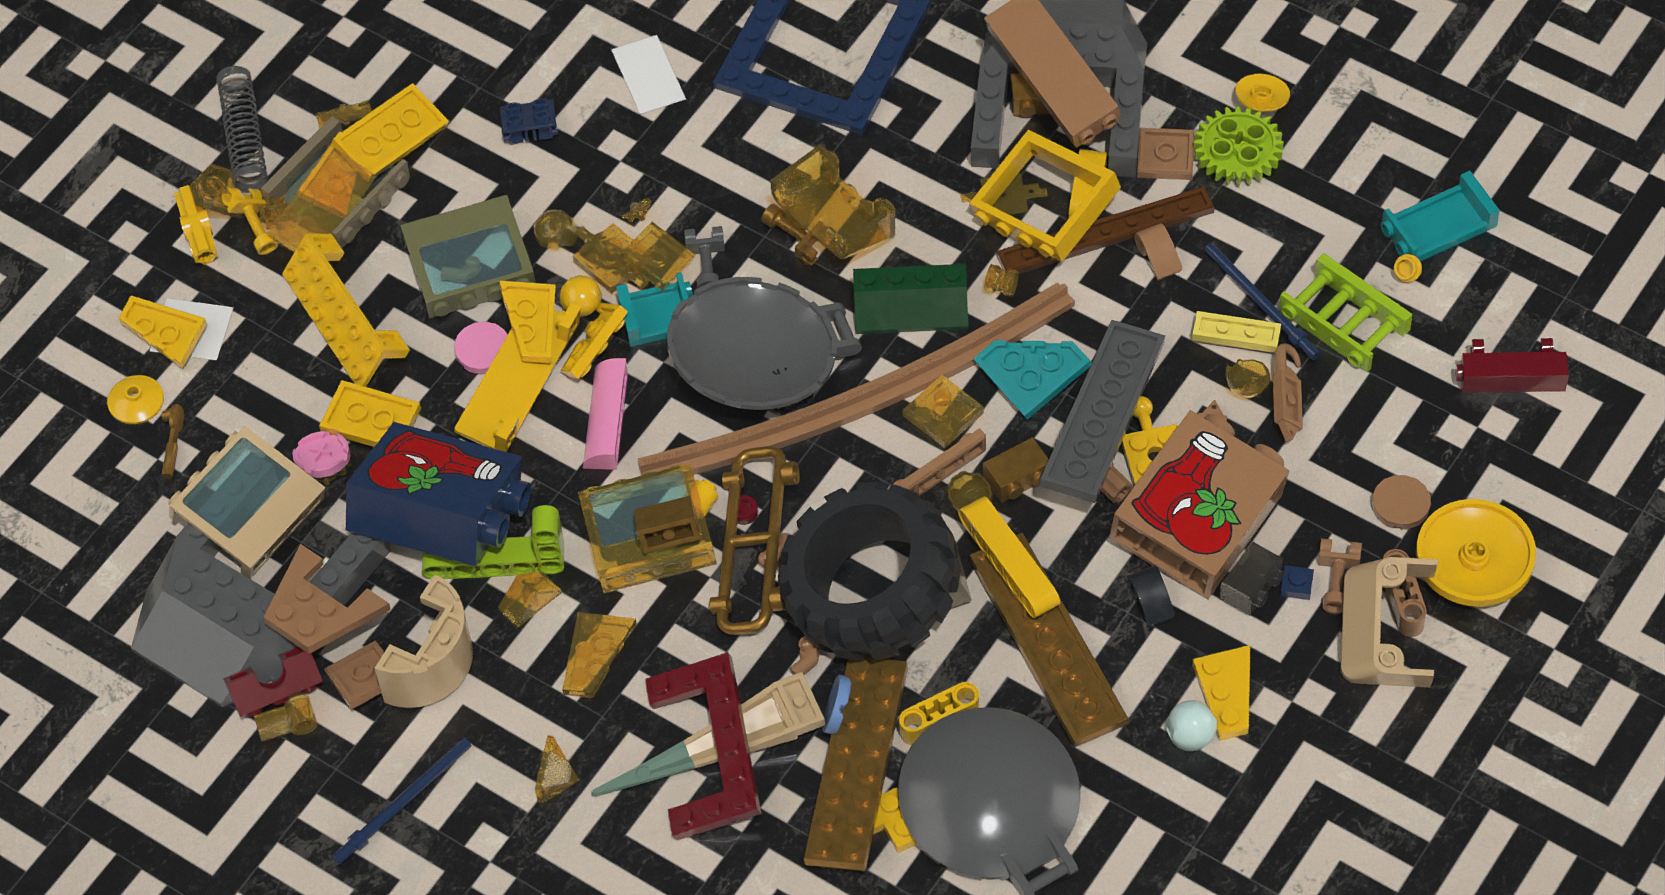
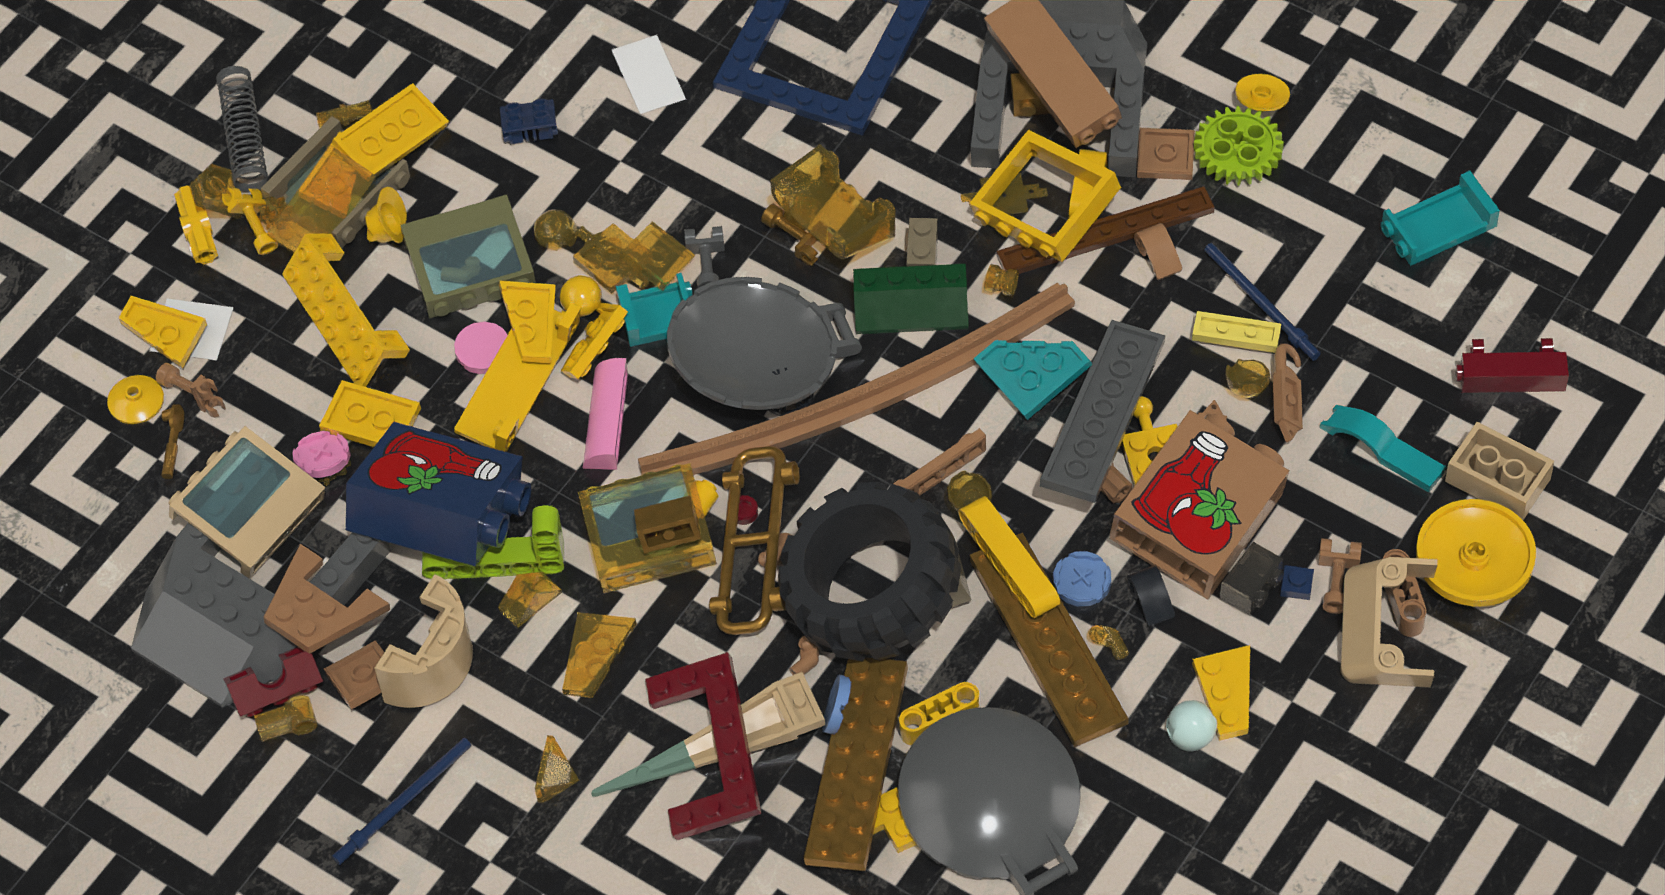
clear yellow plant [621,198,651,223] -> none
clear yellow plate [903,375,984,449] -> none
pearl gold brick [983,437,1049,503] -> none
lime fence [1279,253,1412,373] -> none
medium nougat tile [1372,475,1431,529] -> none
yellow plate [1394,254,1422,282] -> none
none -> medium nougat bar [156,363,226,417]
none -> yellow piece [365,186,407,243]
none -> dark tan brick [907,218,938,266]
none -> medium blue tile [1053,551,1111,607]
none -> clear yellow arm [1088,625,1129,660]
none -> teal piece [1320,405,1446,492]
none -> tan brick [1445,422,1554,520]

